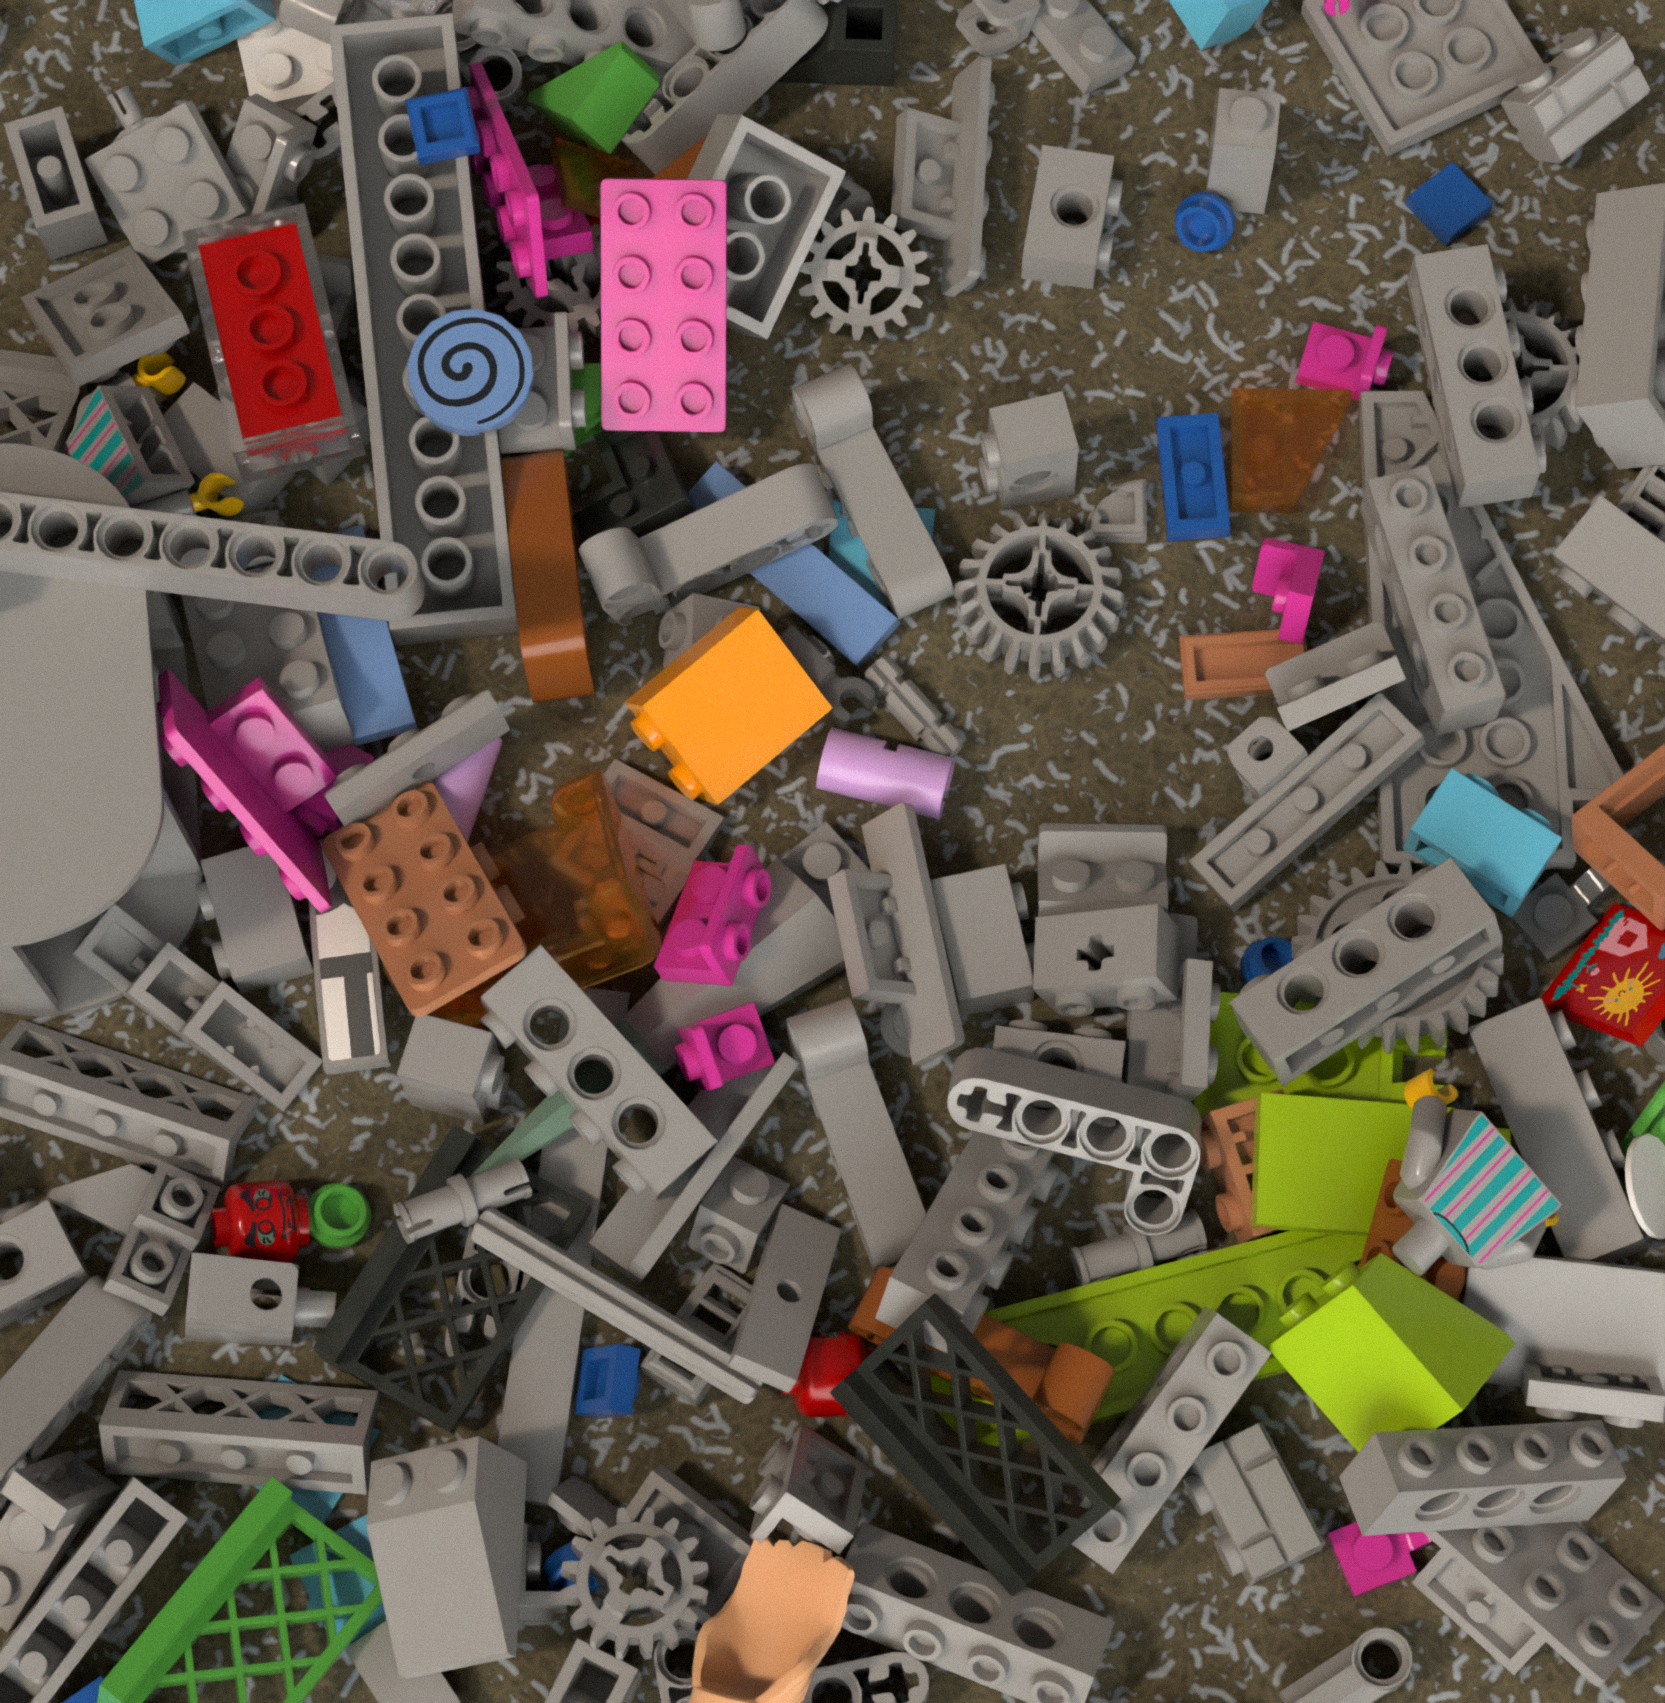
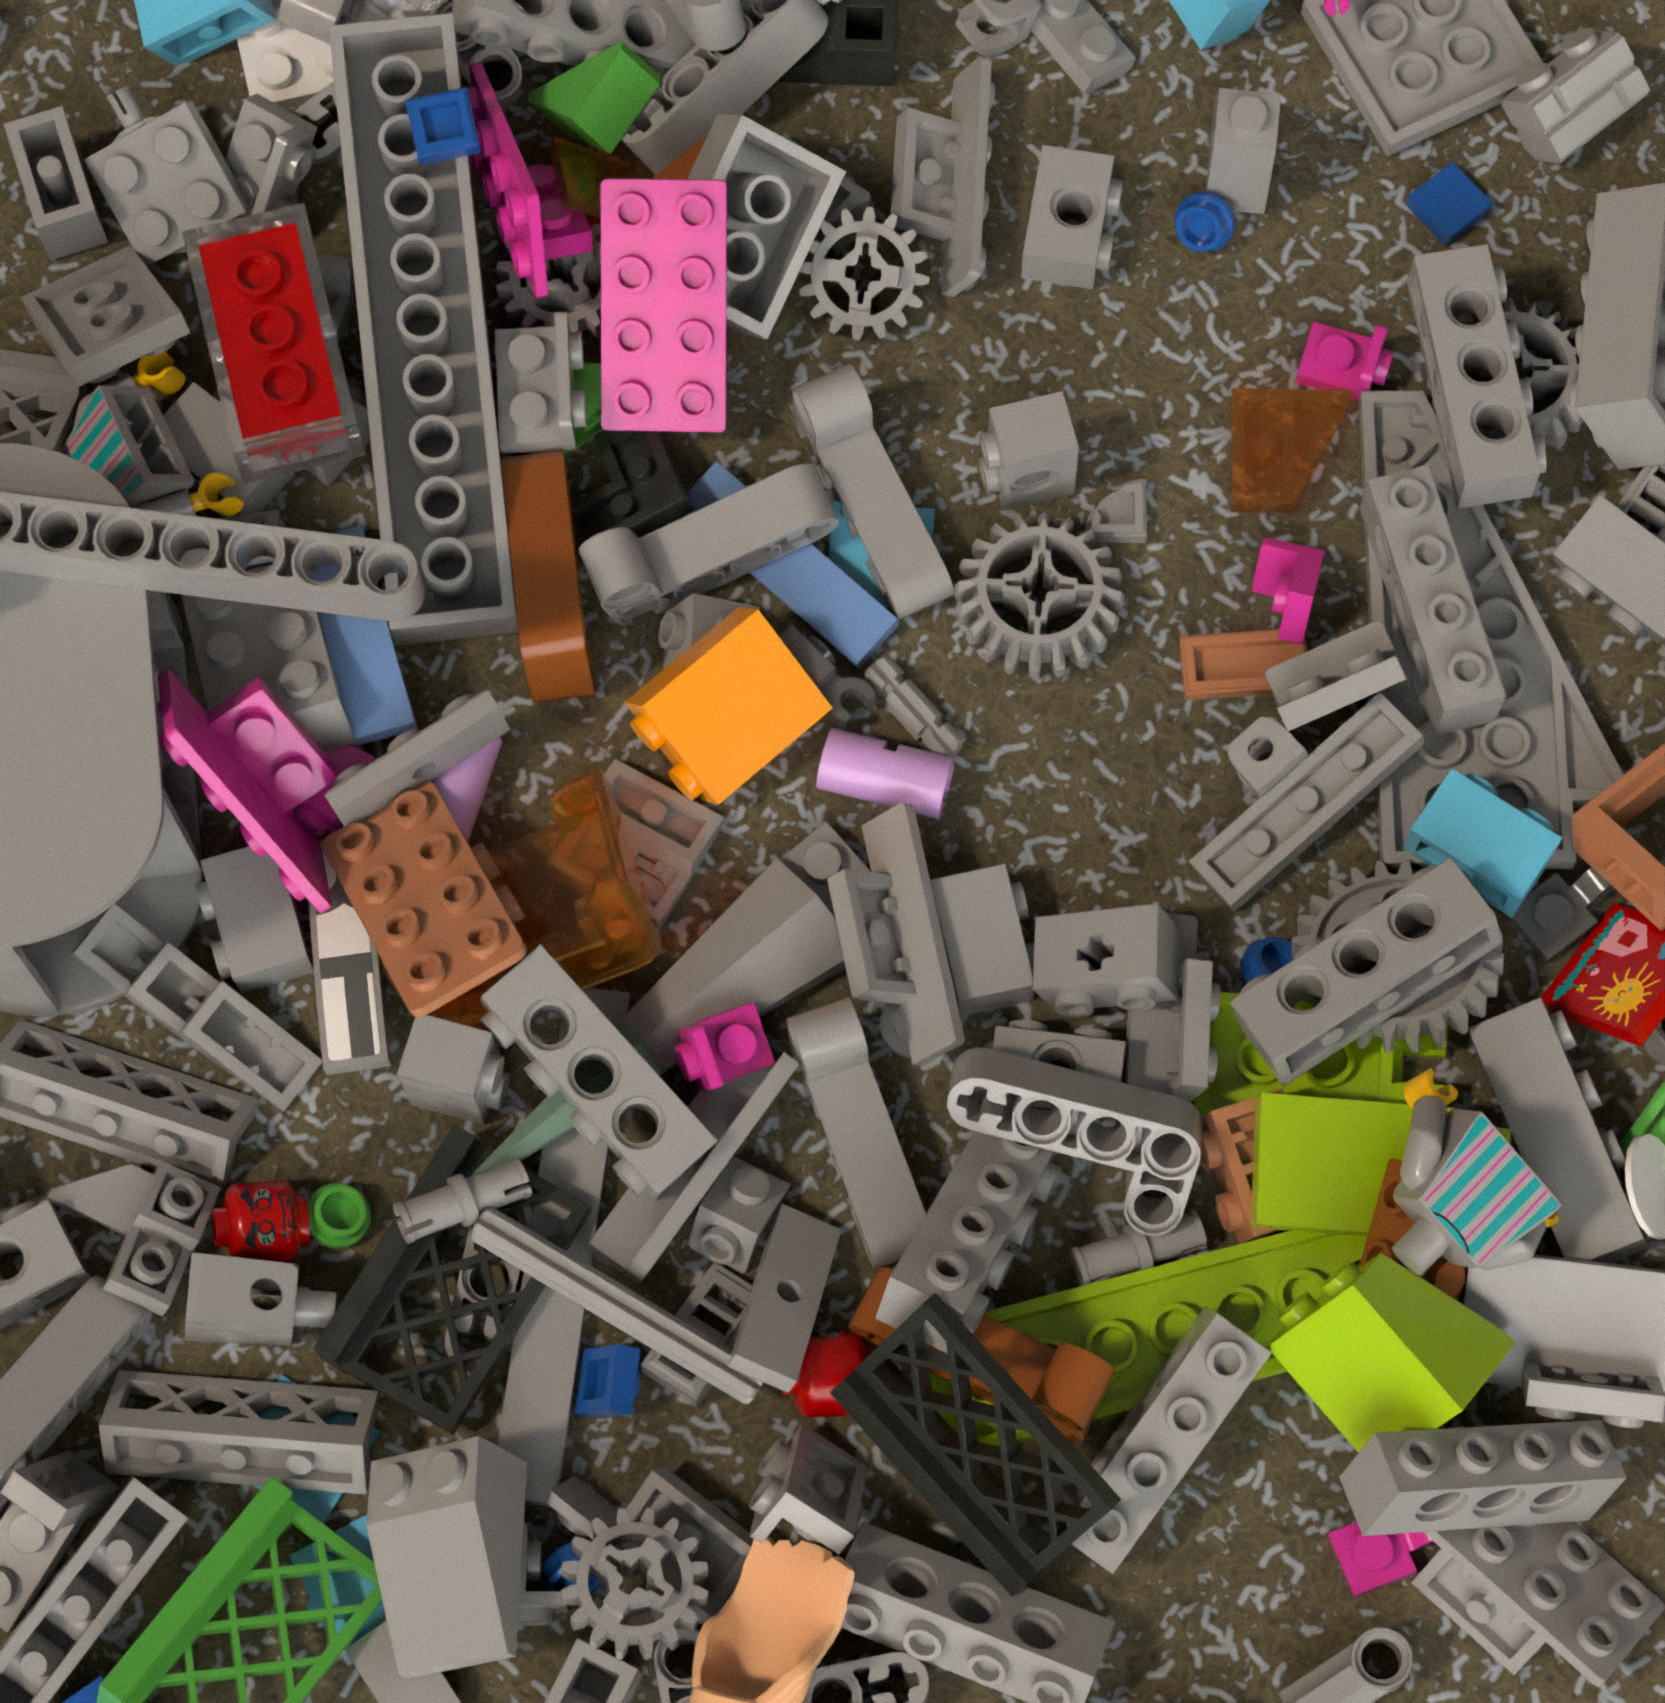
medium blue tile [407,309,534,436] -> none
dark pink bracket [654,844,771,986] -> none
light grey bracket [1037,823,1168,917] -> none
blue plate [1155,413,1230,541] -> none
light grey brick [1183,1422,1325,1586] -> none

